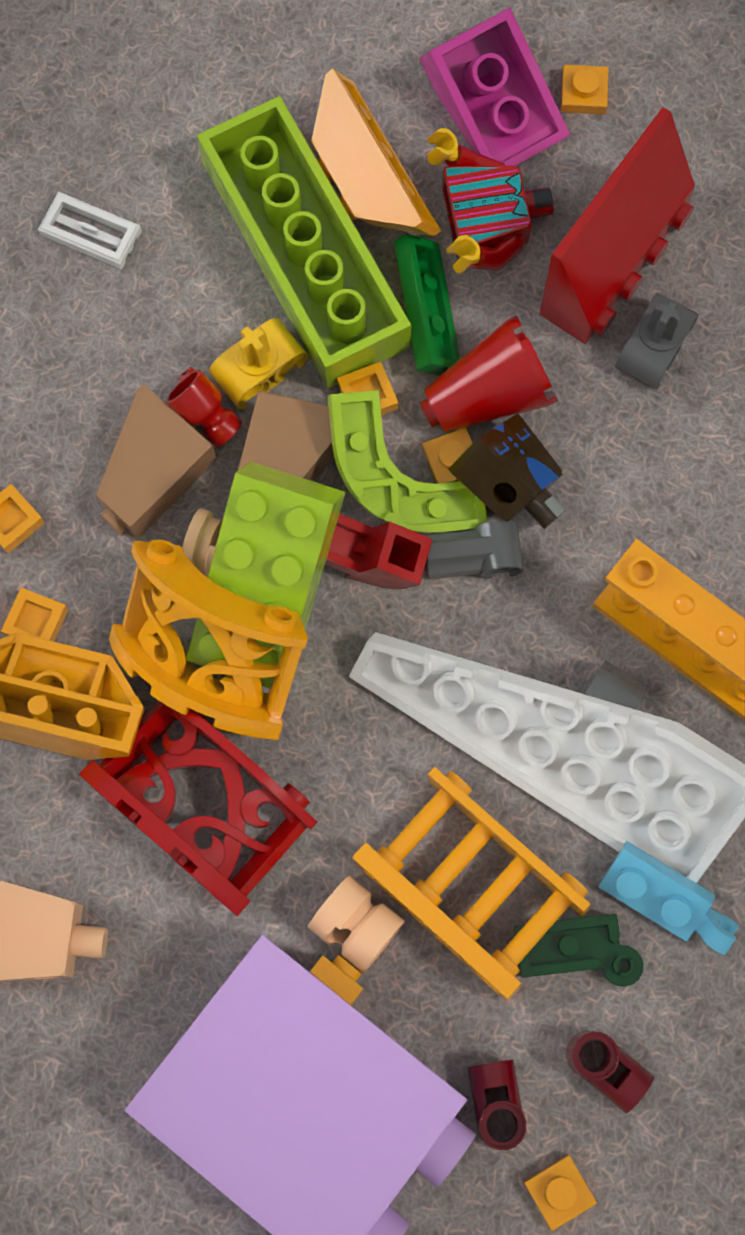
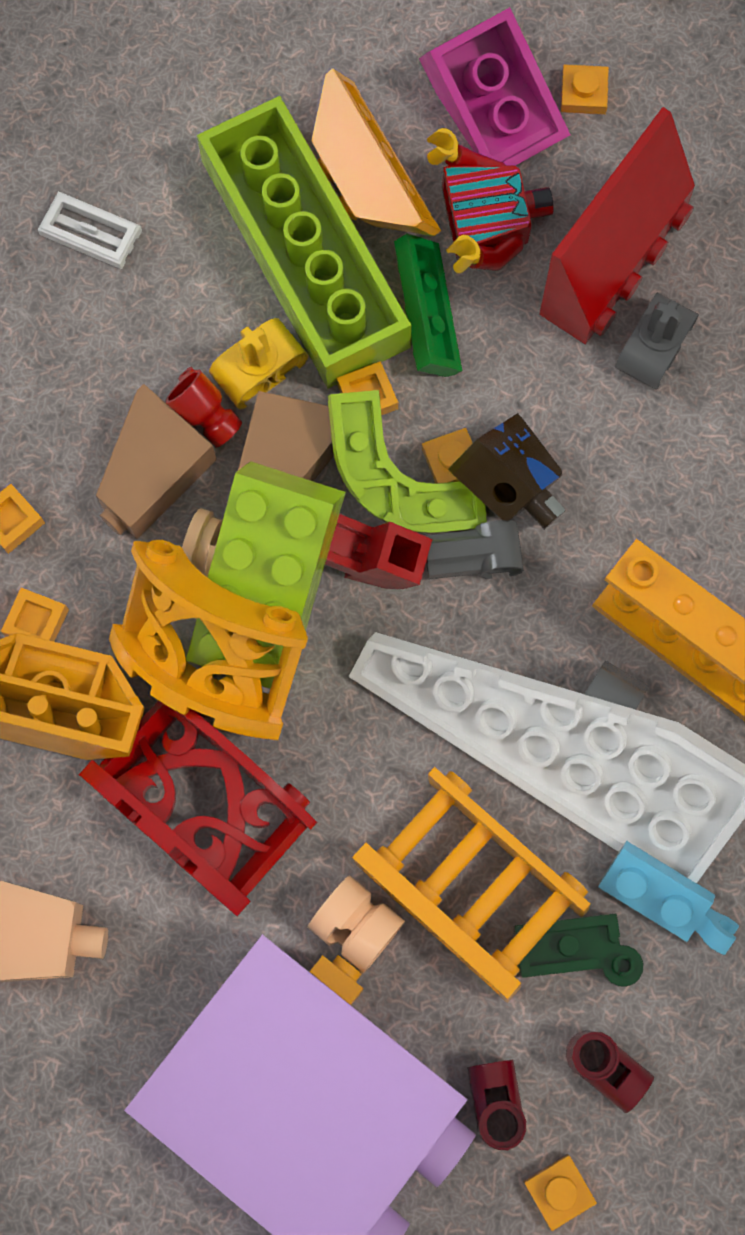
red cone [419,315,558,432] -> none

